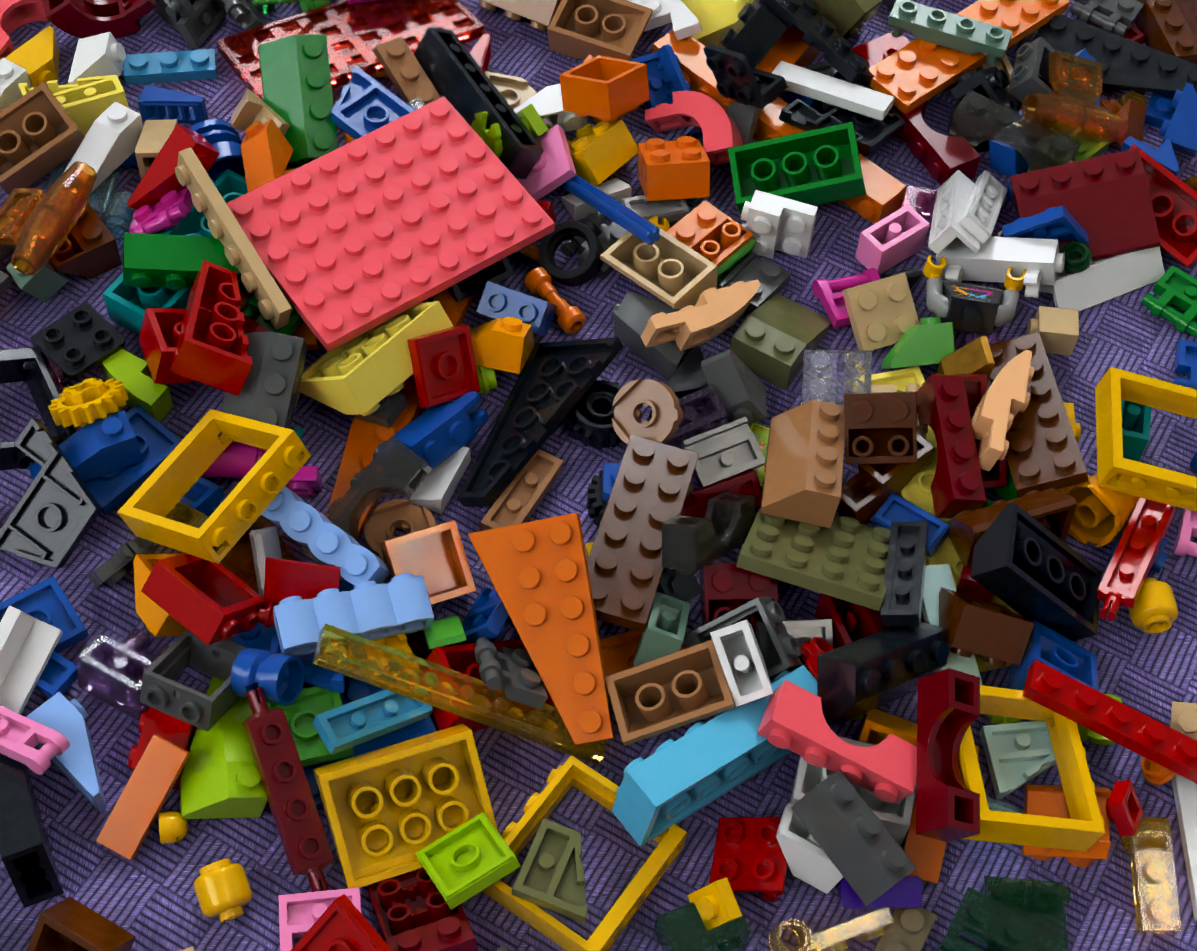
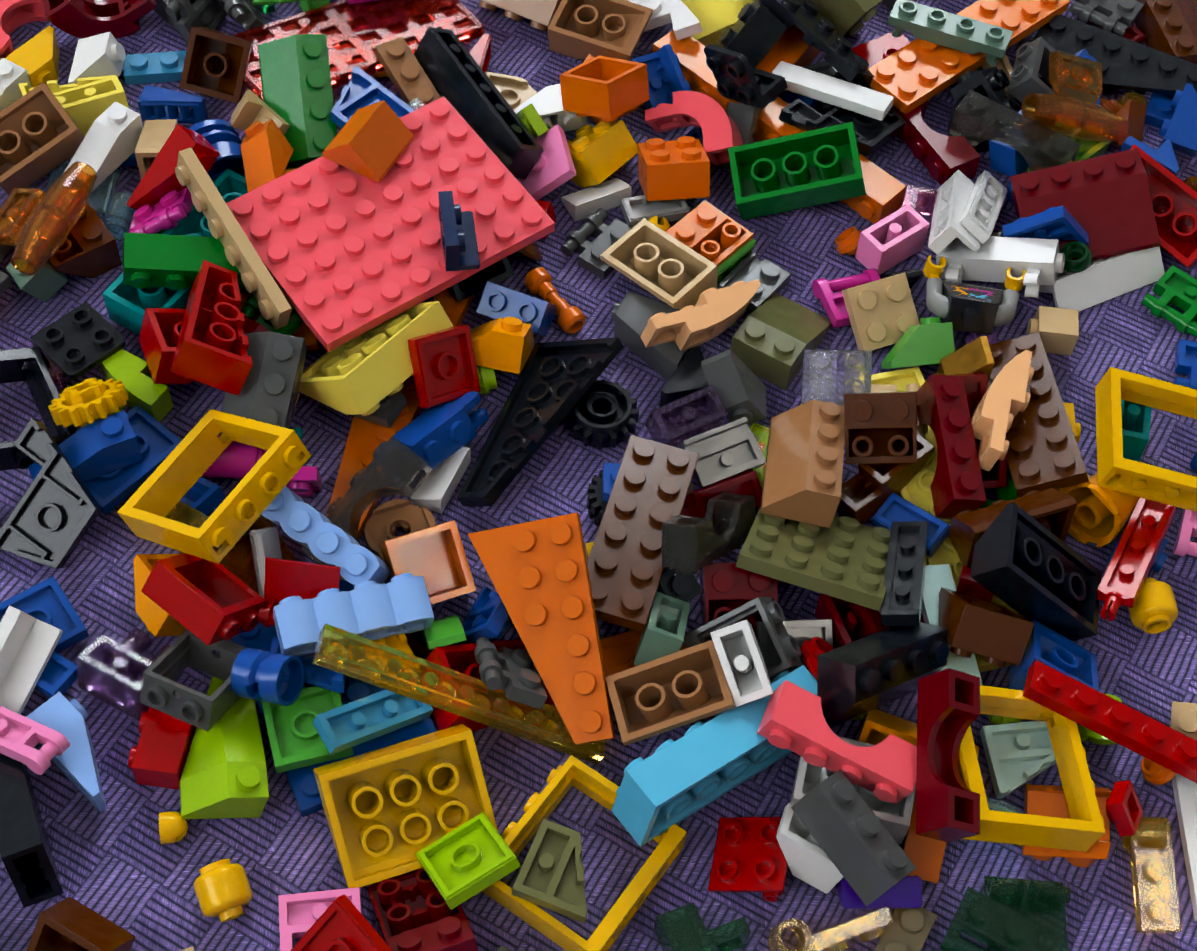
dark grey plate [88,537,156,587] -> none
orange tile [96,734,191,860] -> none
dark red plate [242,688,334,892] -> none
lime piece [471,111,503,158] -> none
medium nougat plate [480,449,564,531] -> none
black tyre [539,221,604,286] -> none
blue axle [560,175,661,245] -> none
medium nougat plate [612,379,683,444] -> none
yellow bracket [687,877,742,934] -> none
white plate [741,190,818,259] -> none
none -> reddish brown slope [179,27,253,103]
none -> orange slope [322,100,414,183]
none -> dark blue bracket [438,191,480,271]
none -> orange plate [835,226,862,255]

